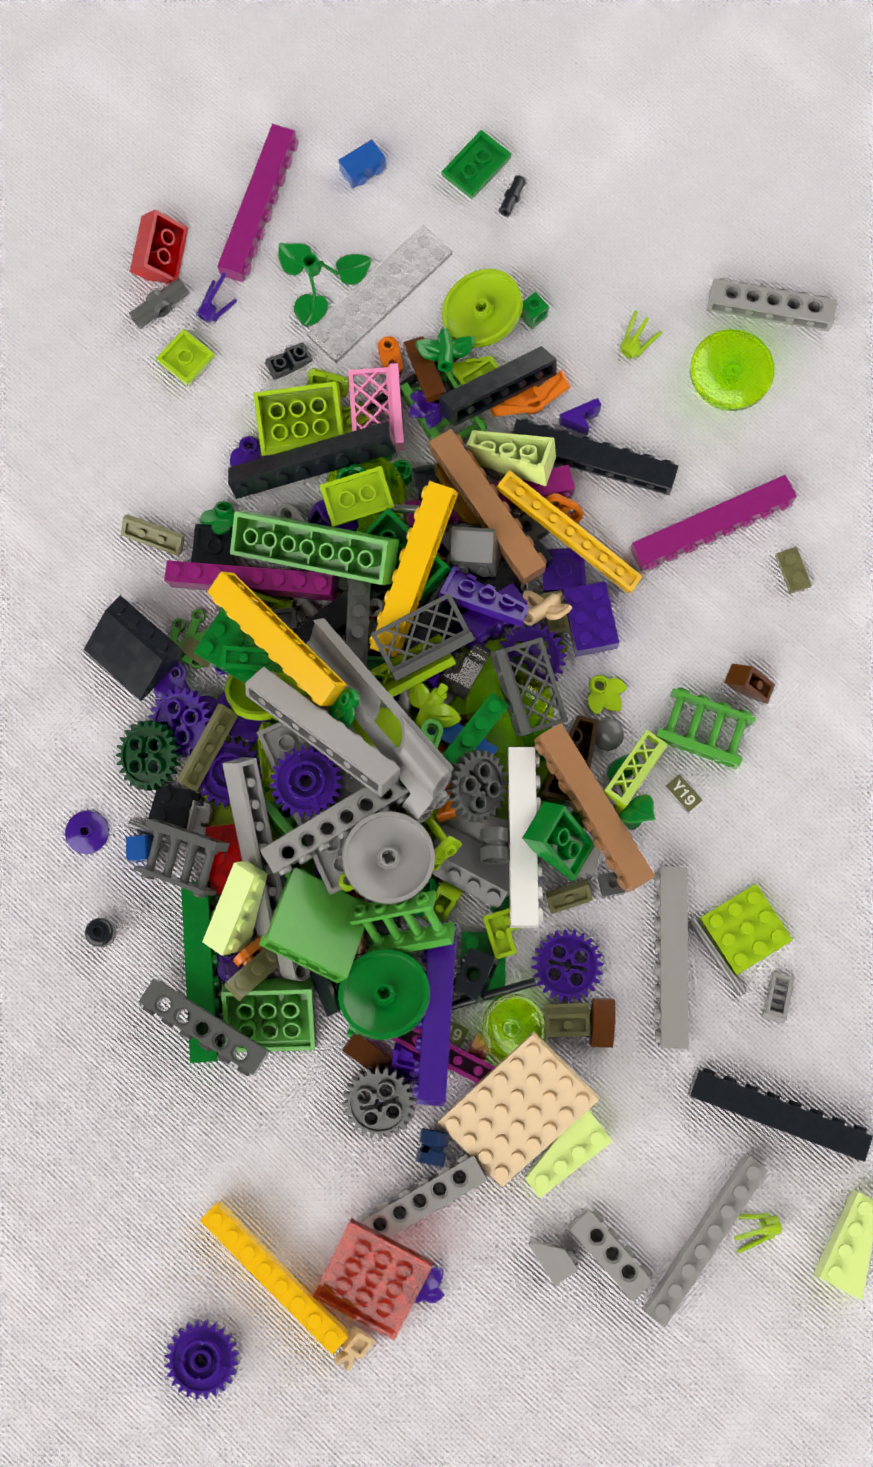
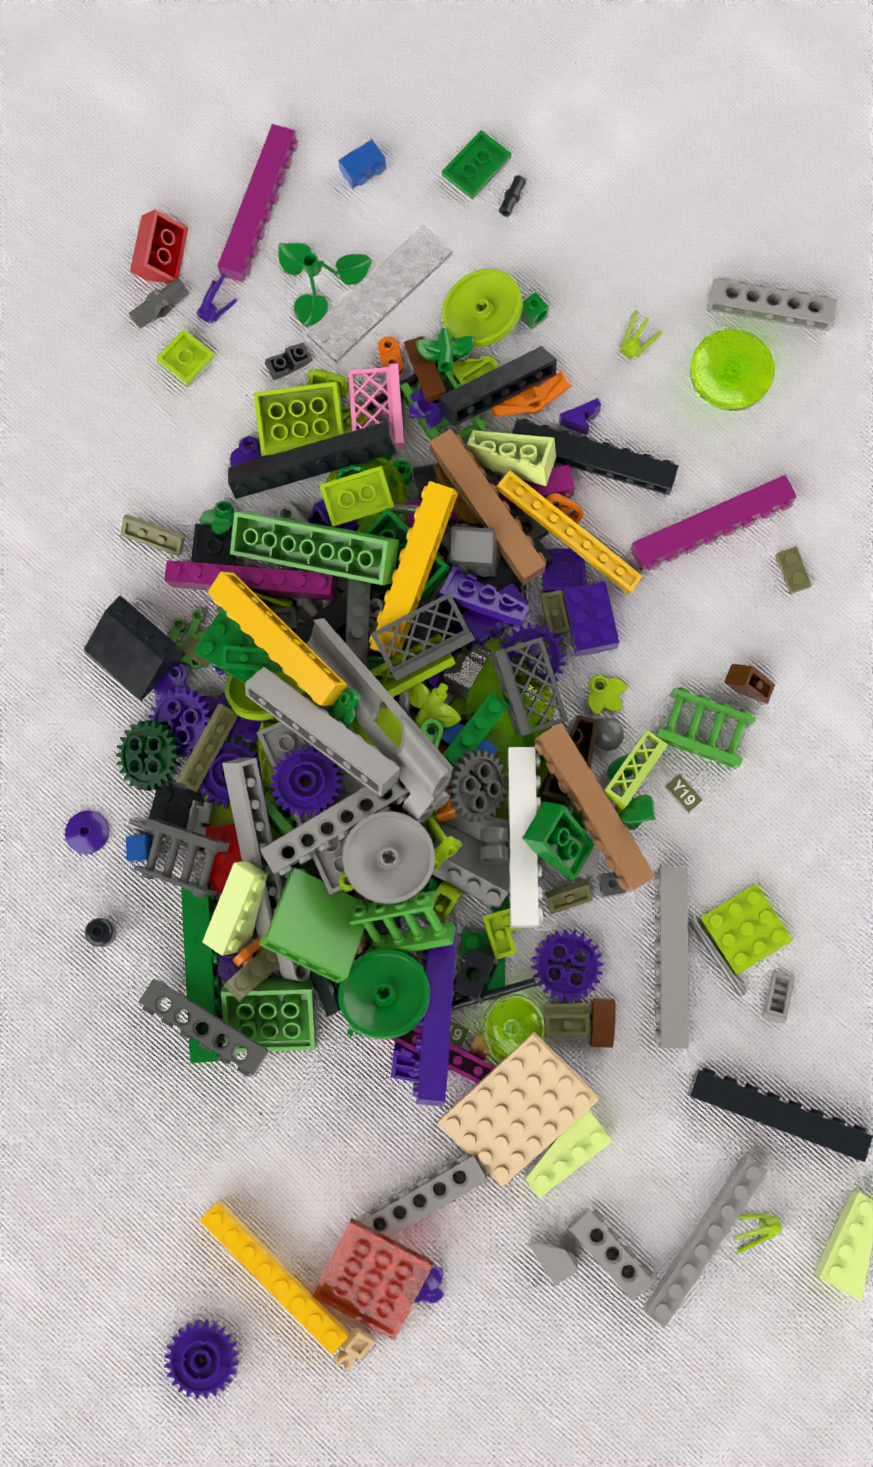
reddish brown slope [342,1033,393,1071] -> none
dark grey gear [342,1065,416,1140] -> none
dark blue wheel [415,1128,450,1167] -> none
tan plant [522,590,572,626] -> none

